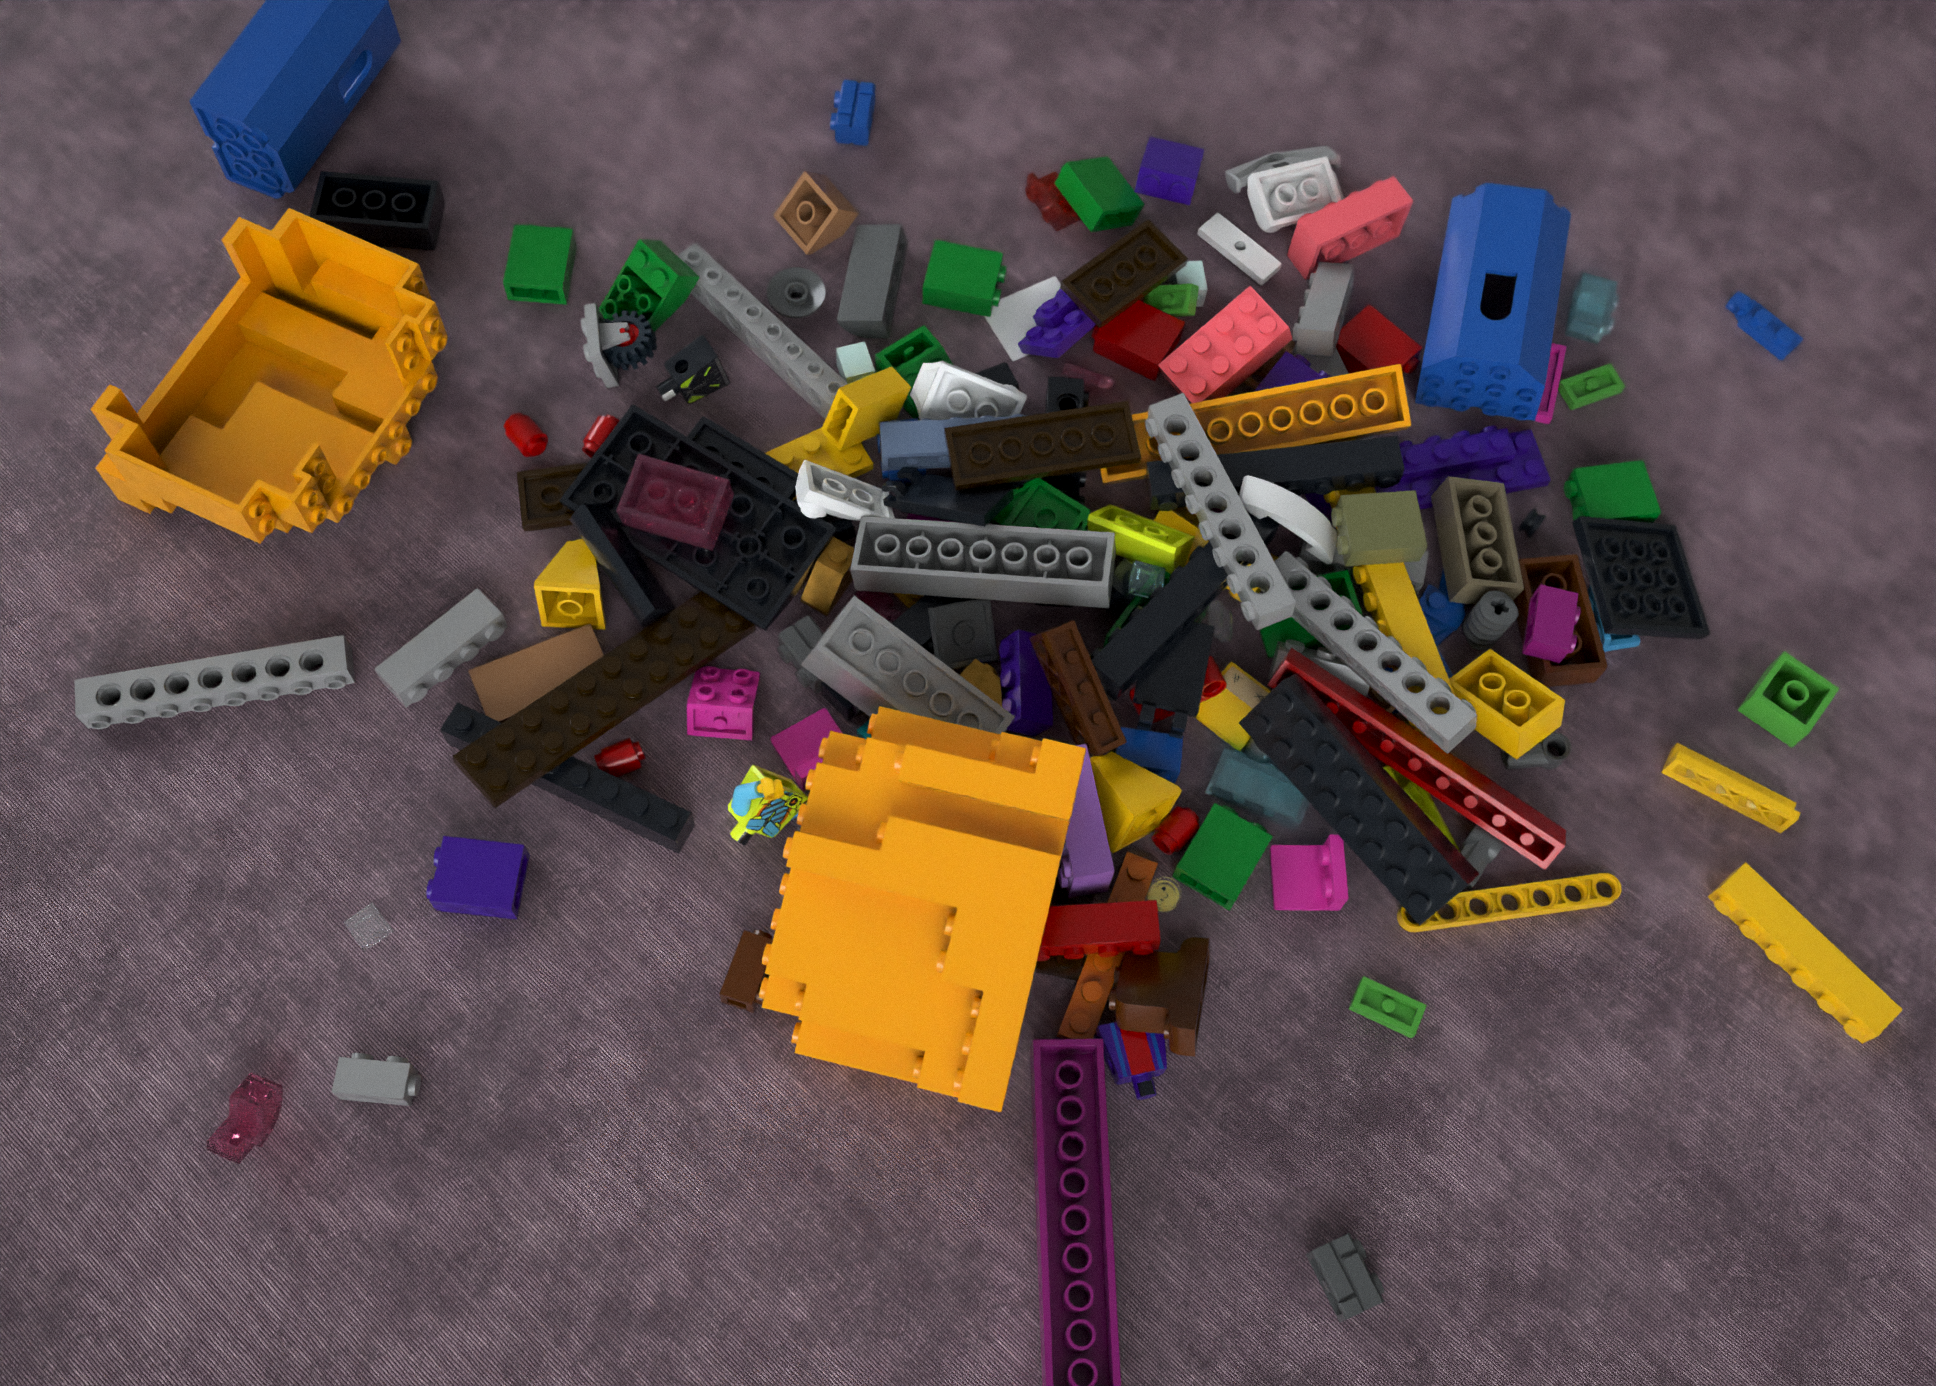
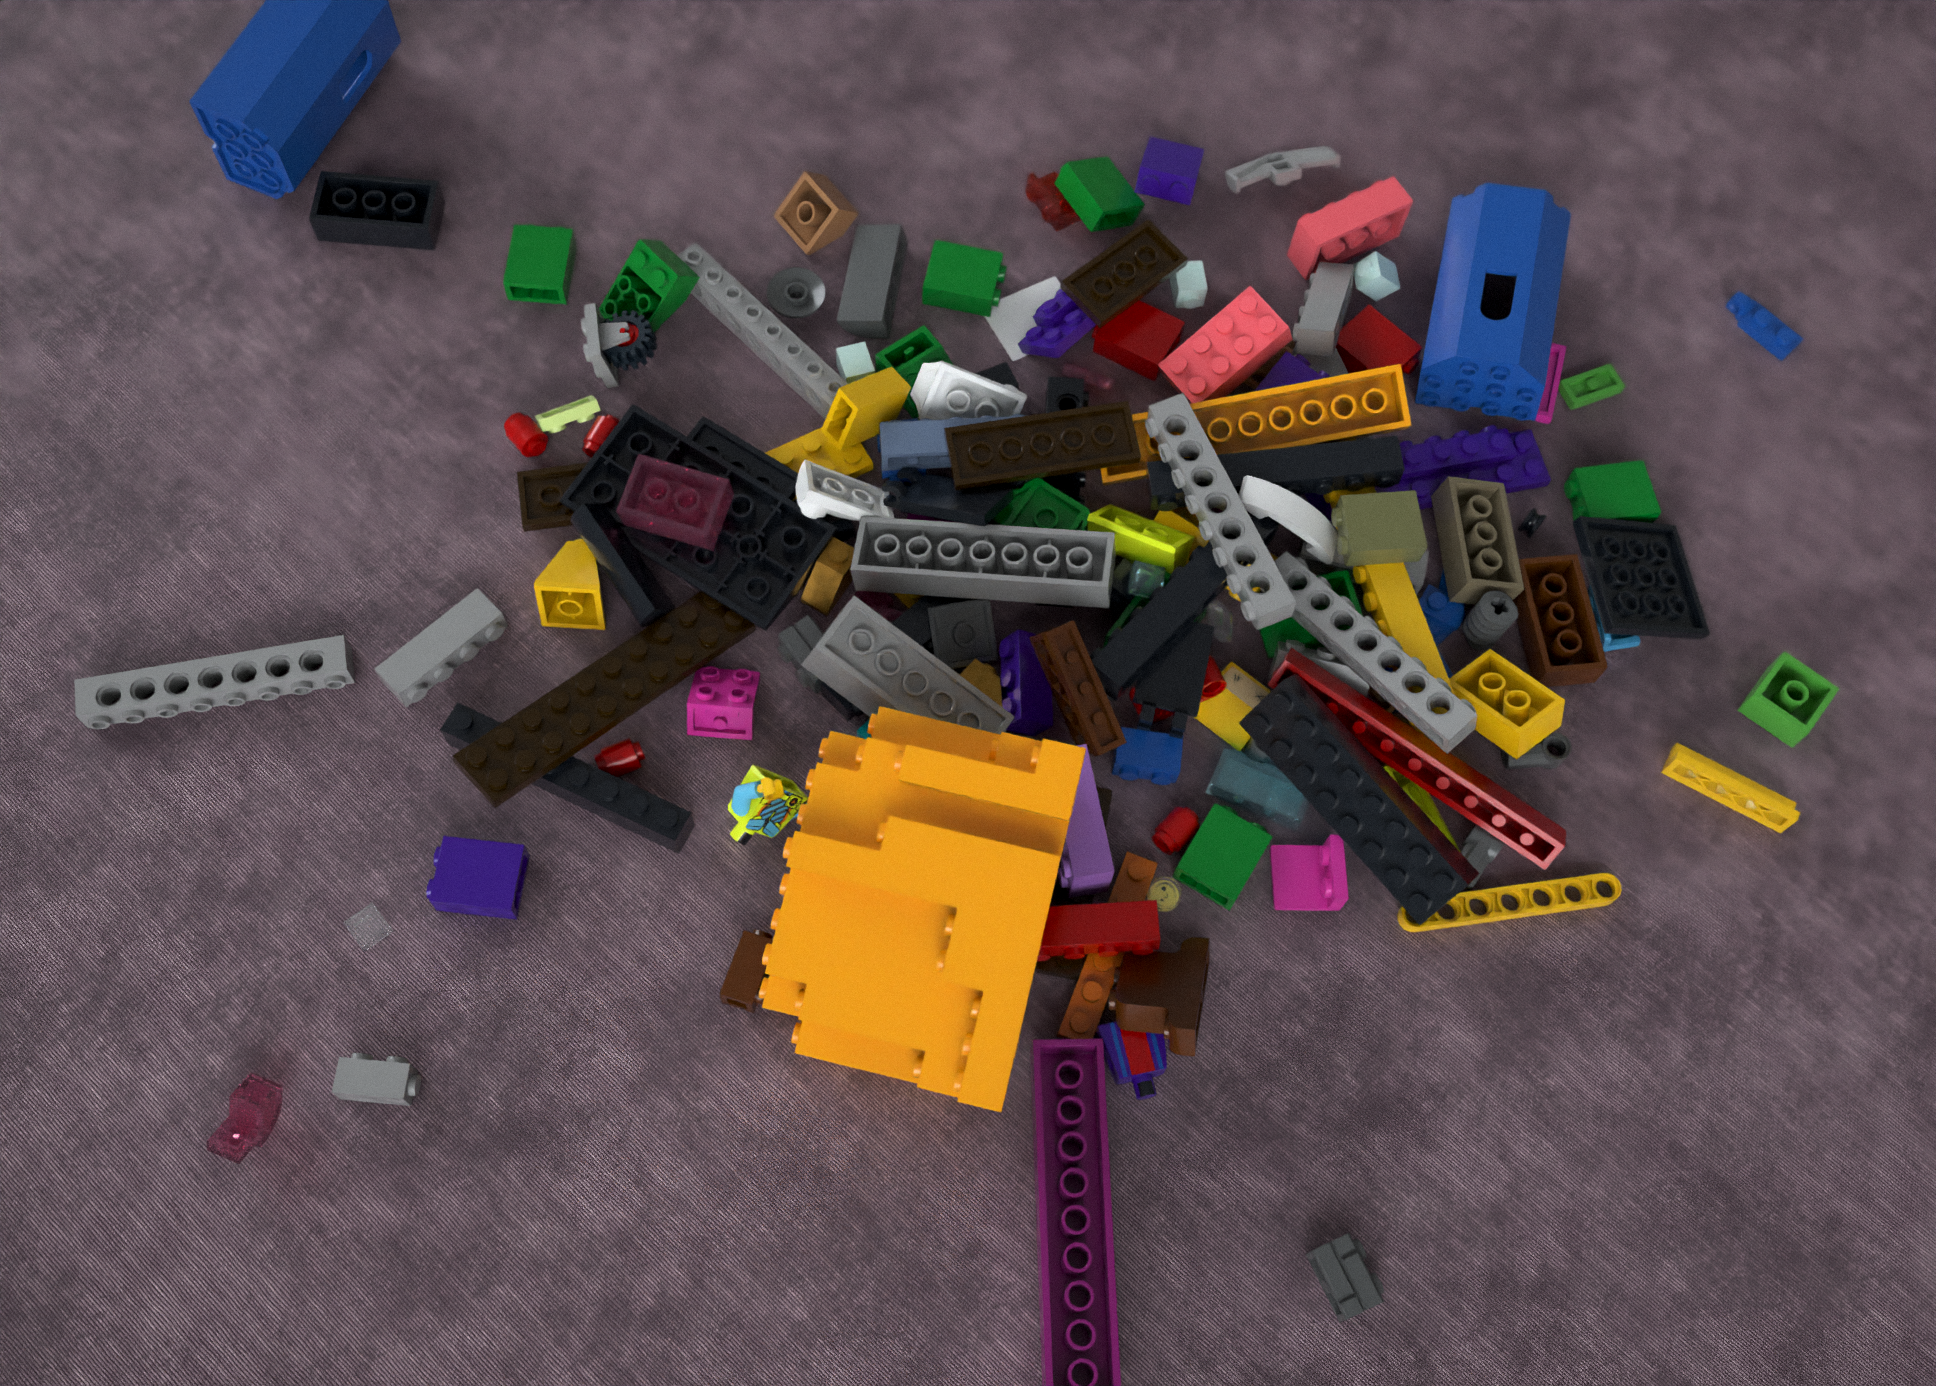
light orange panel [90,208,448,544] -> none
medium nougat tile [468,624,604,723] -> none
black torso [655,334,730,404] -> none
dark pink bracket [770,708,843,792] -> none
blue brick [830,79,876,146] -> none
yellow slope [1090,751,1182,853] -> none
bright green plate [1144,283,1199,317] -> none
white tile [1197,212,1282,286] -> none
white slope [1247,156,1344,233] -> none
bright green plate [1348,976,1427,1039] -> none
magenta brick [1522,584,1581,663] -> none
clear light blue brick [1564,273,1619,344] -> none
yellow brick [1708,862,1903,1044] -> none
none -> yellowish green plate [535,395,601,434]
none -> light aqua brick [1354,251,1400,302]

